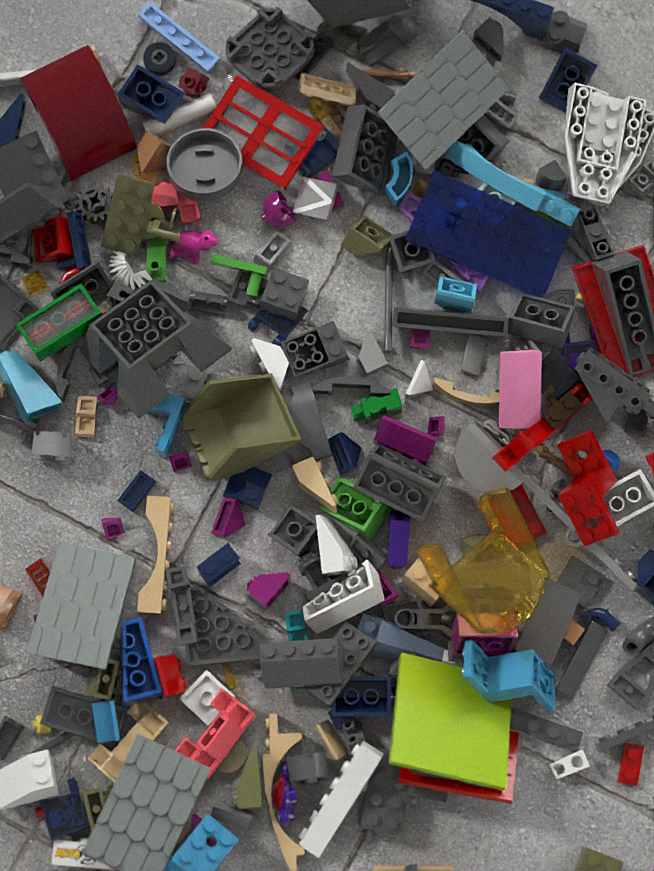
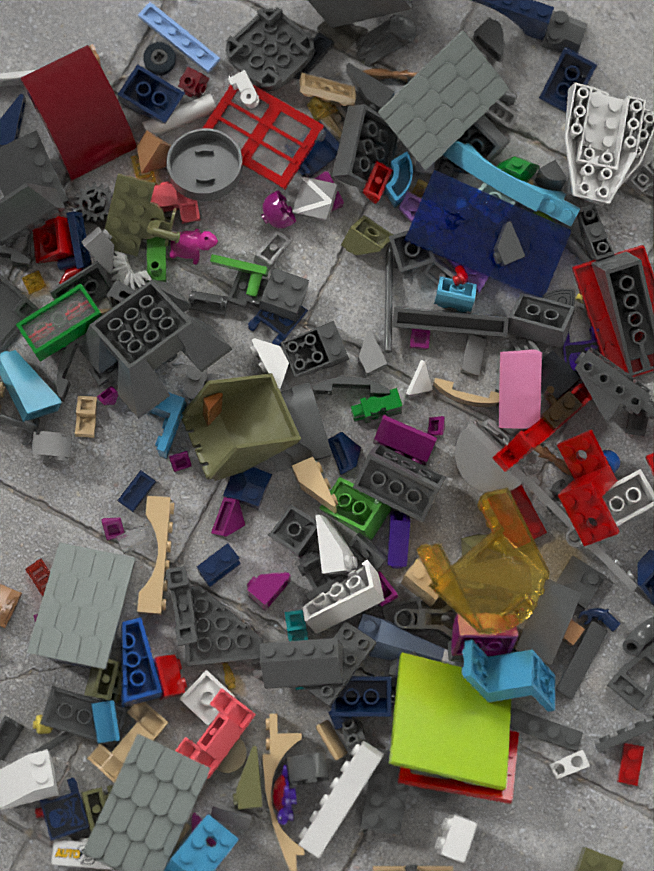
none -> light grey slope [81,227,114,273]
none -> dark orange slope [203,392,223,426]
none -> white leg [228,70,259,109]
none -> red slope [362,161,393,204]
none -> white brick [435,815,477,863]
none -> red arm [452,265,468,286]
none -> dark grey slope [493,221,525,267]
none -> green slope [496,156,540,183]

